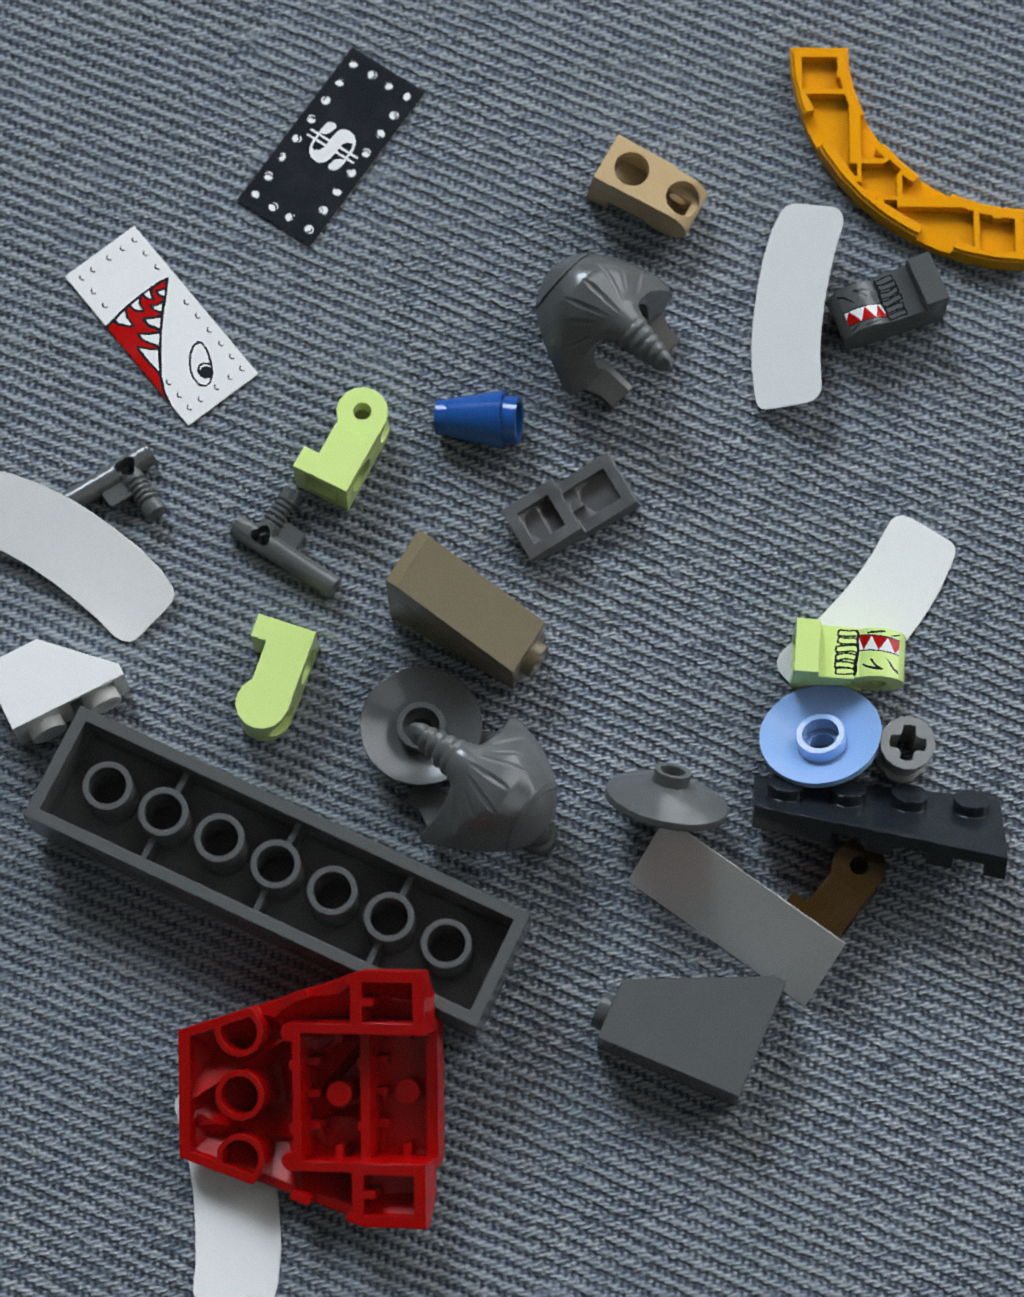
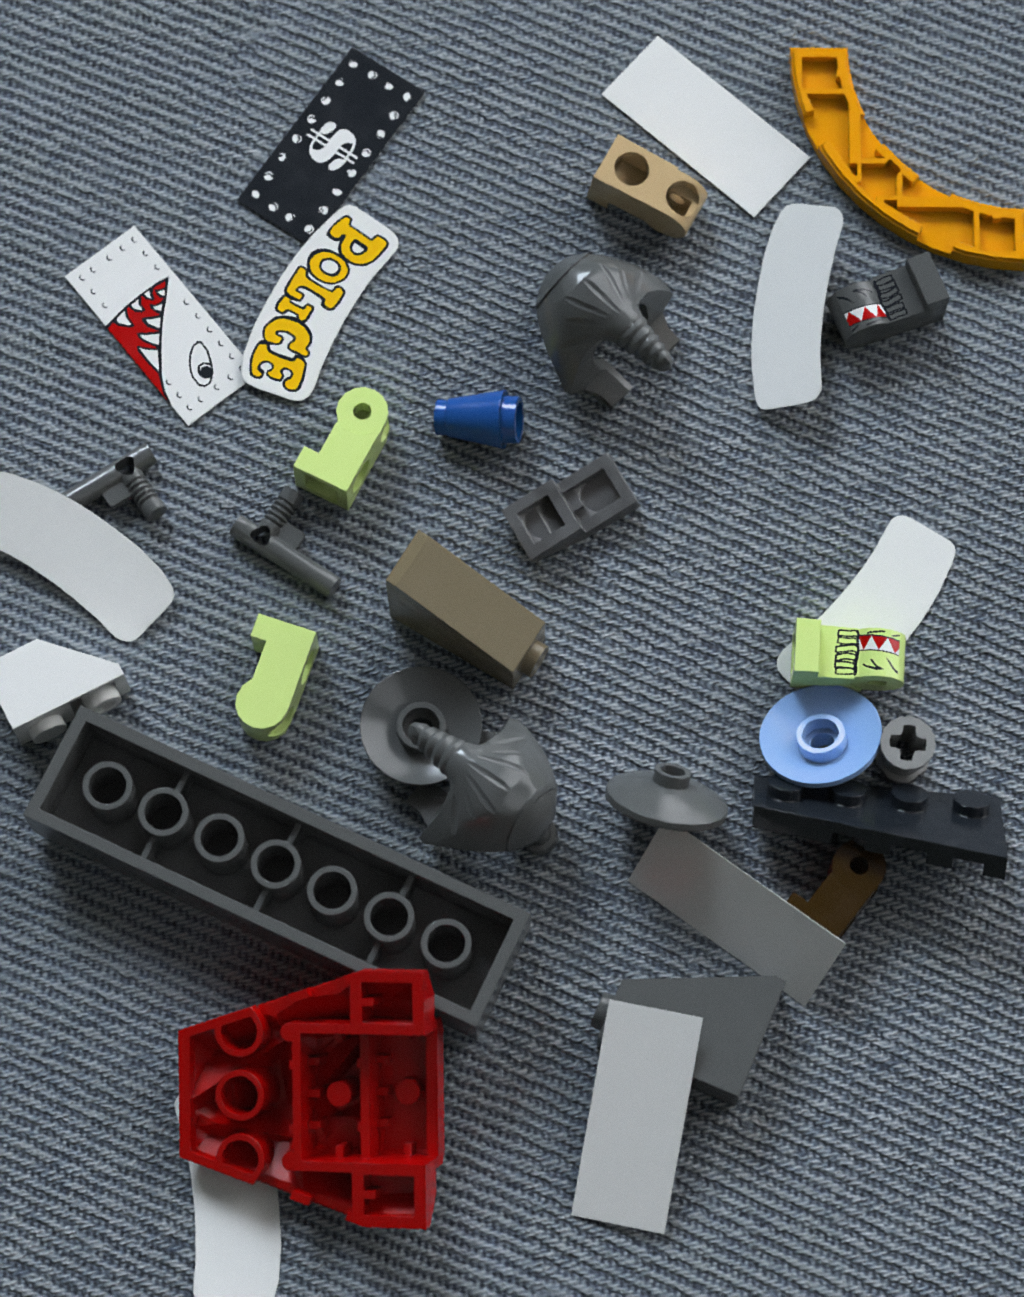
none -> sticker [241,205,399,401]
none -> white sticker [571,999,703,1234]
none -> white sticker [601,36,811,217]

